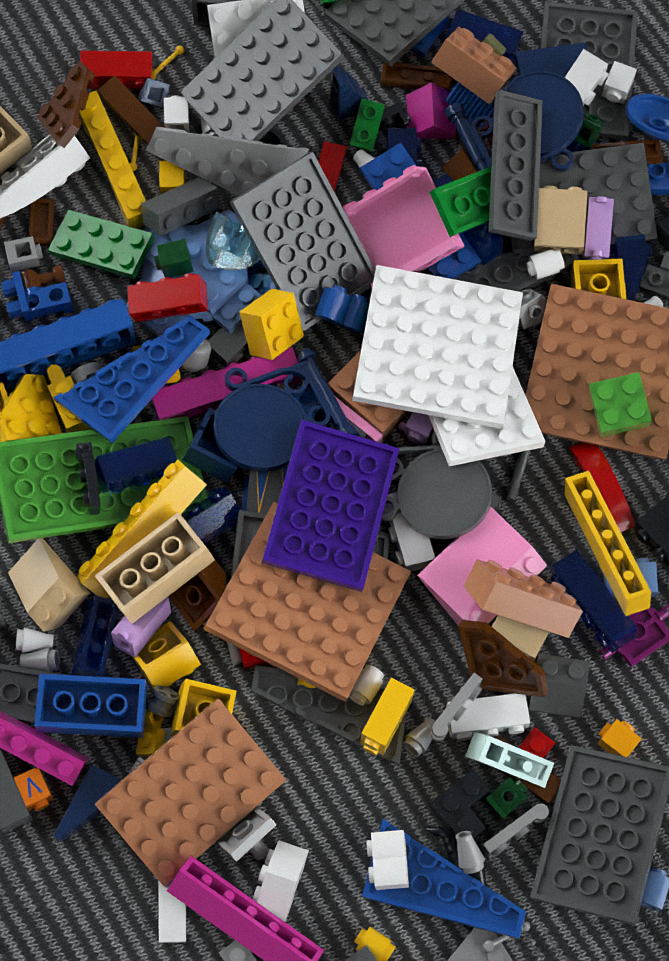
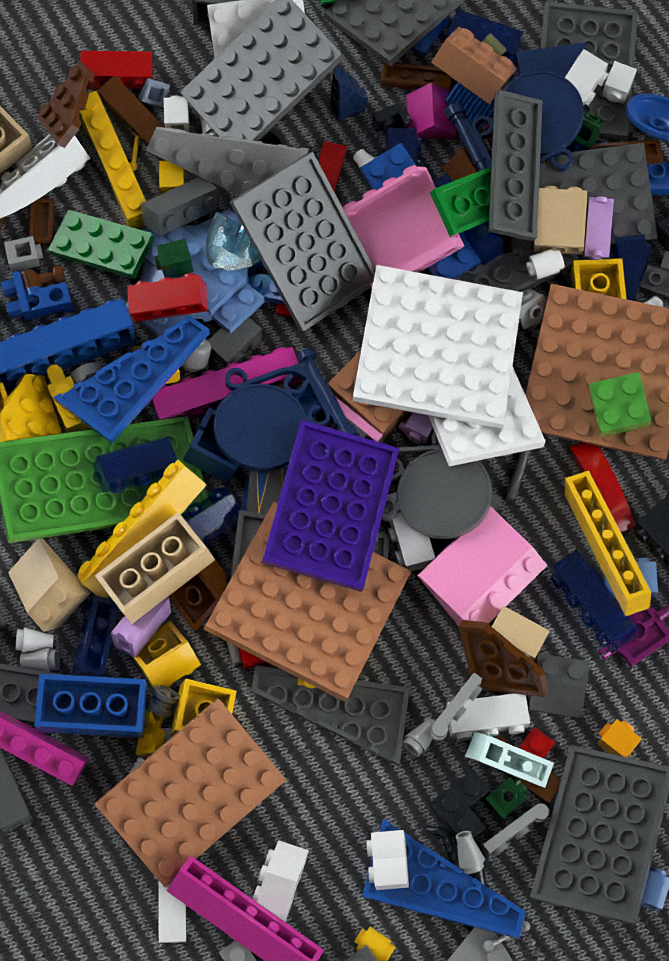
orange brick [14,767,54,811] -> none
dark blue slope [53,765,121,842] -> none
black hinge [76,442,101,515] -> none
yellow hinge [153,46,185,80] -> none
light grey tile [215,806,276,862] -> none
yellow brick [239,289,304,360] -> none
blue brick [315,285,369,334] -> none
green hinge [350,98,385,151] -> none
white brick [350,665,384,705] -> none
yellow brick [360,678,415,756] -> none
nougat brick [463,559,583,638] -> none

